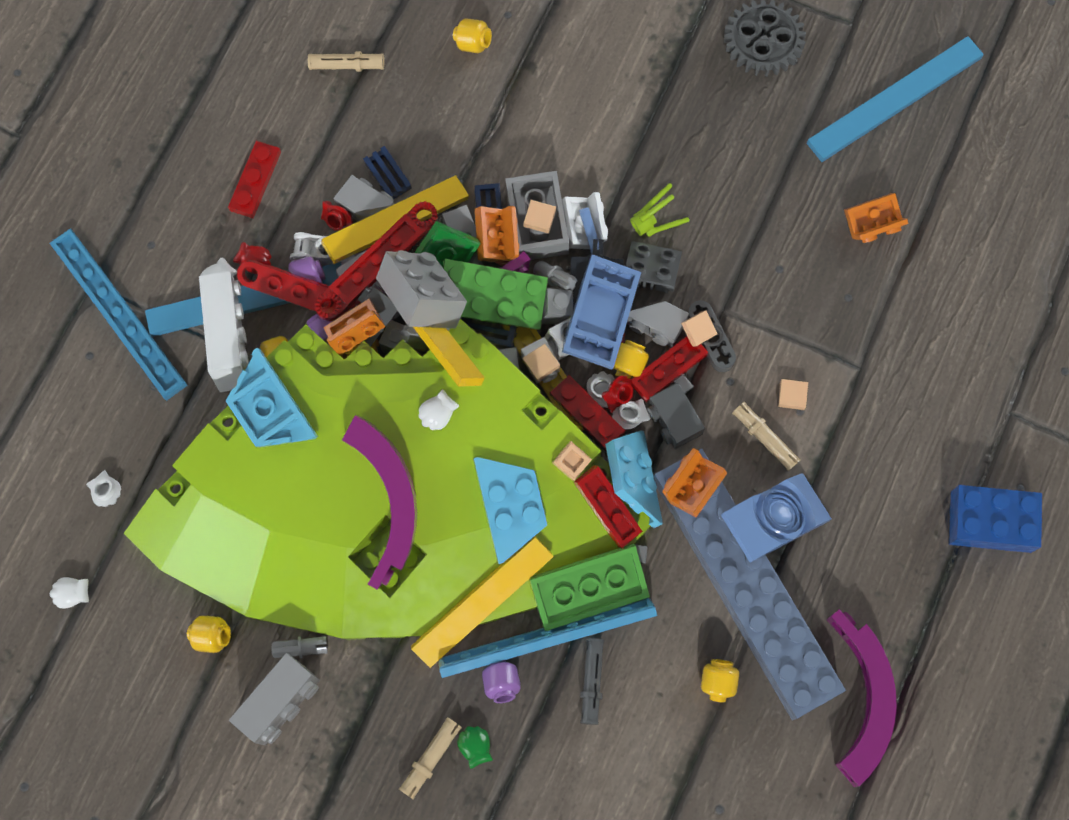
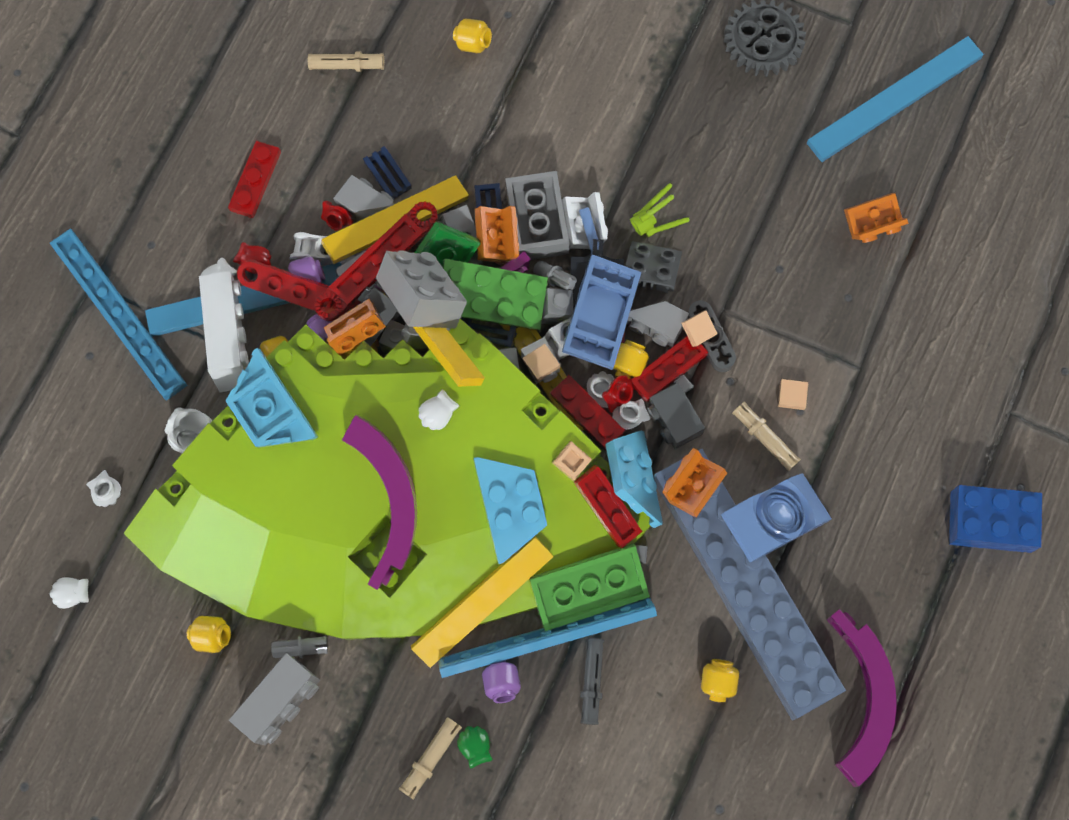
light nougat tile [523,200,556,233] -> none
none -> white hair [164,407,212,454]

